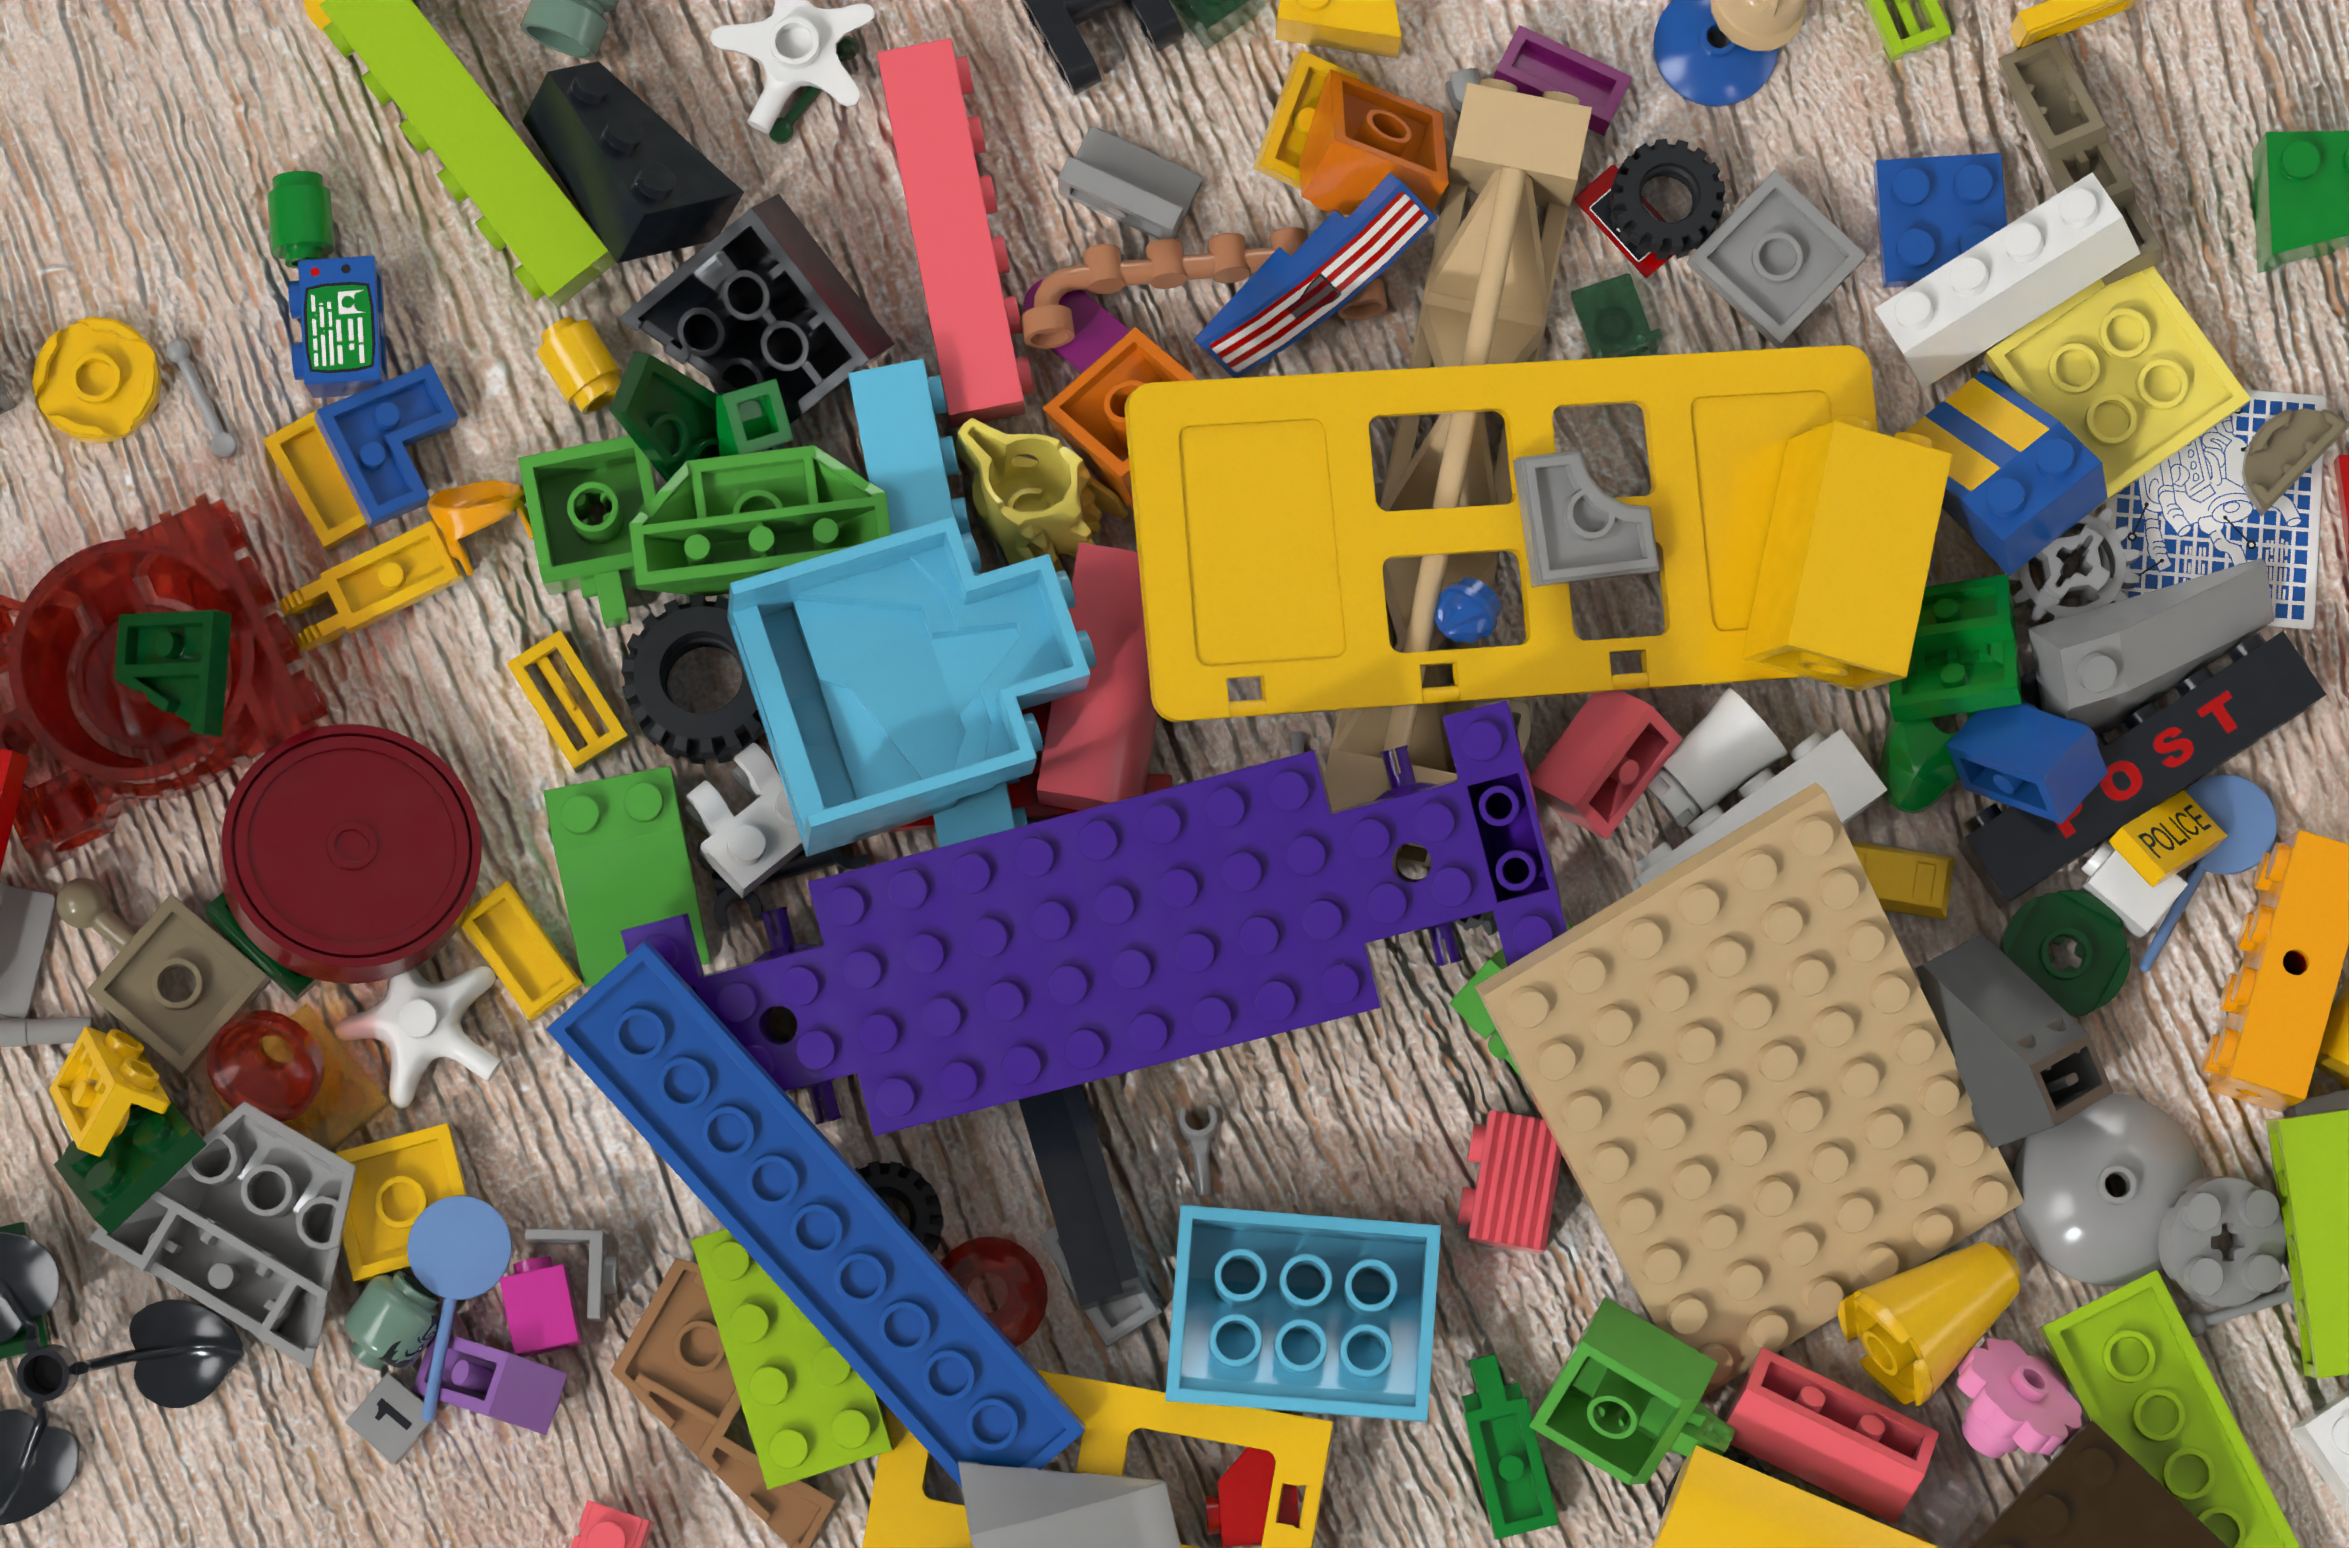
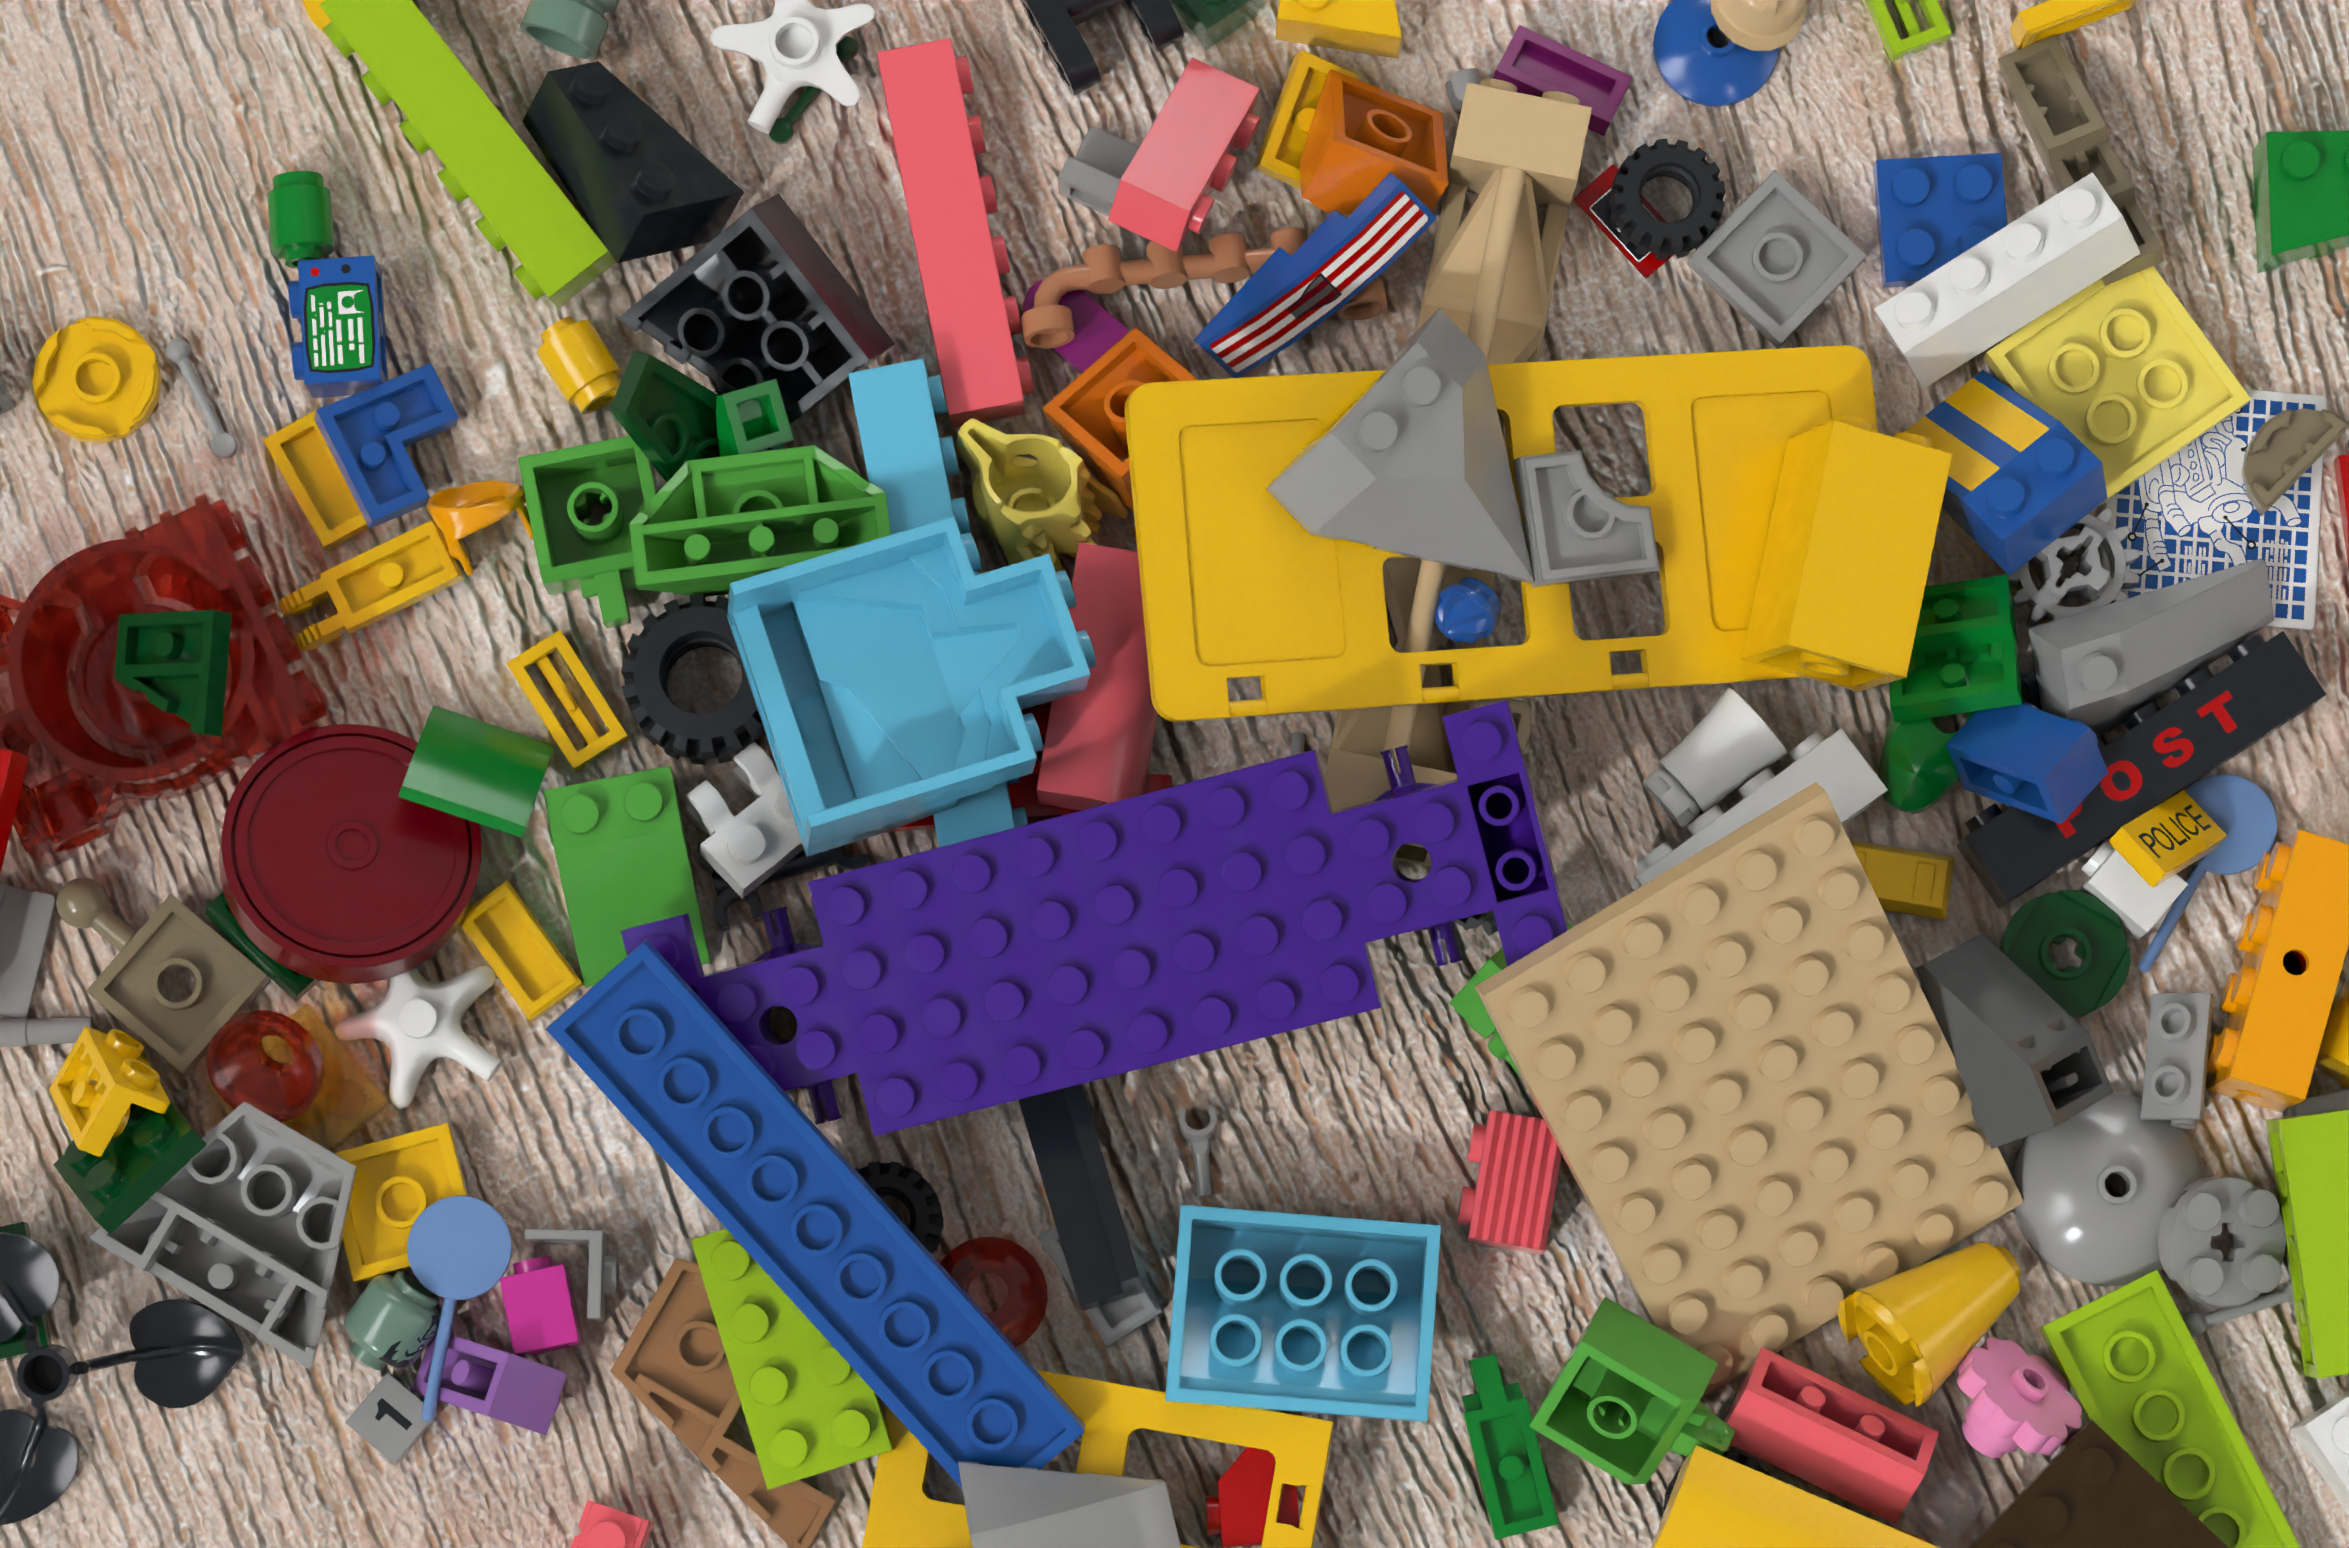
coral brick [1530,690,1683,840] -> none
clear green bracket [1570,273,1663,359] -> none
none -> green slope [398,705,555,838]
none -> coral brick [1108,57,1261,252]
none -> light grey wedge [1265,309,1535,583]
none -> light grey hinge [2140,993,2213,1129]

